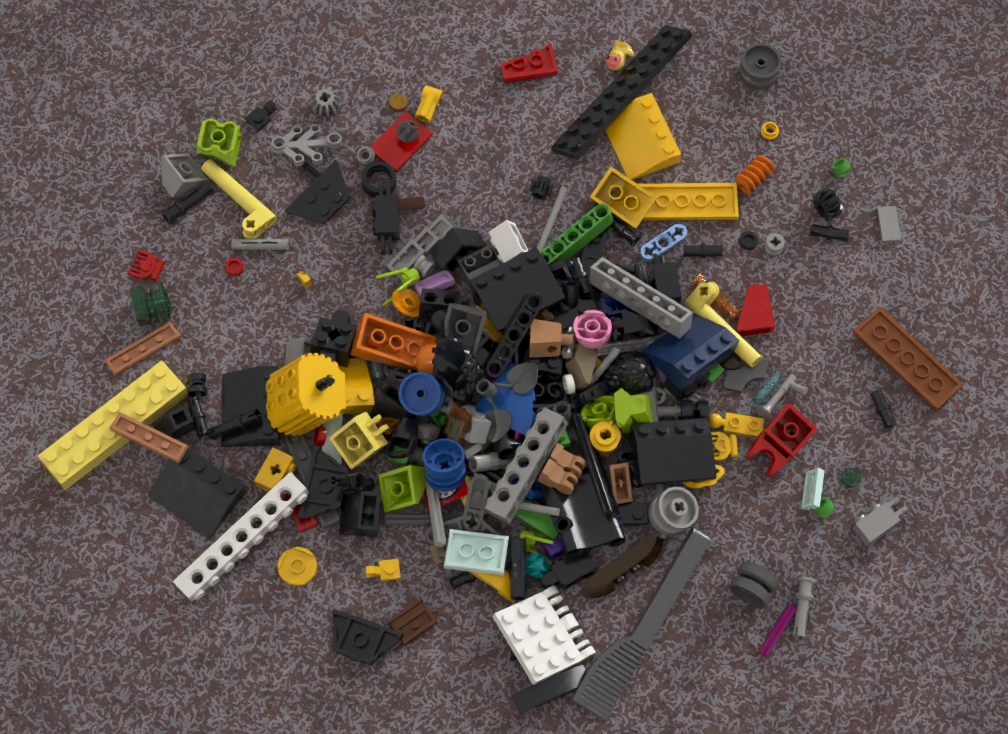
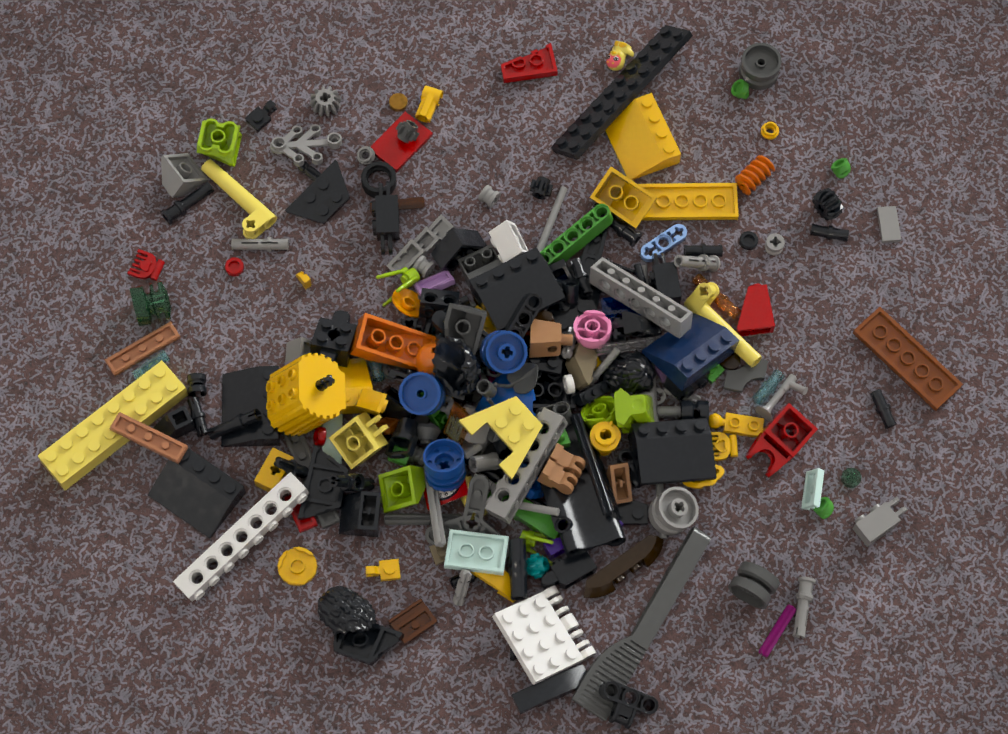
none -> clear light blue pin [132,350,170,380]
none -> black axle [274,457,309,479]
none -> black hair [317,586,377,635]
none -> yellow slope [355,388,388,416]
none -> light grey axle [453,569,472,606]
none -> light yellow wing [458,396,543,480]
none -> light grey wheel [478,185,501,208]
none -> blue wheel [480,330,528,374]
none -> black piece [599,681,659,729]
none -> light grey pin [674,254,721,272]
none -> bright green tile [731,79,749,99]

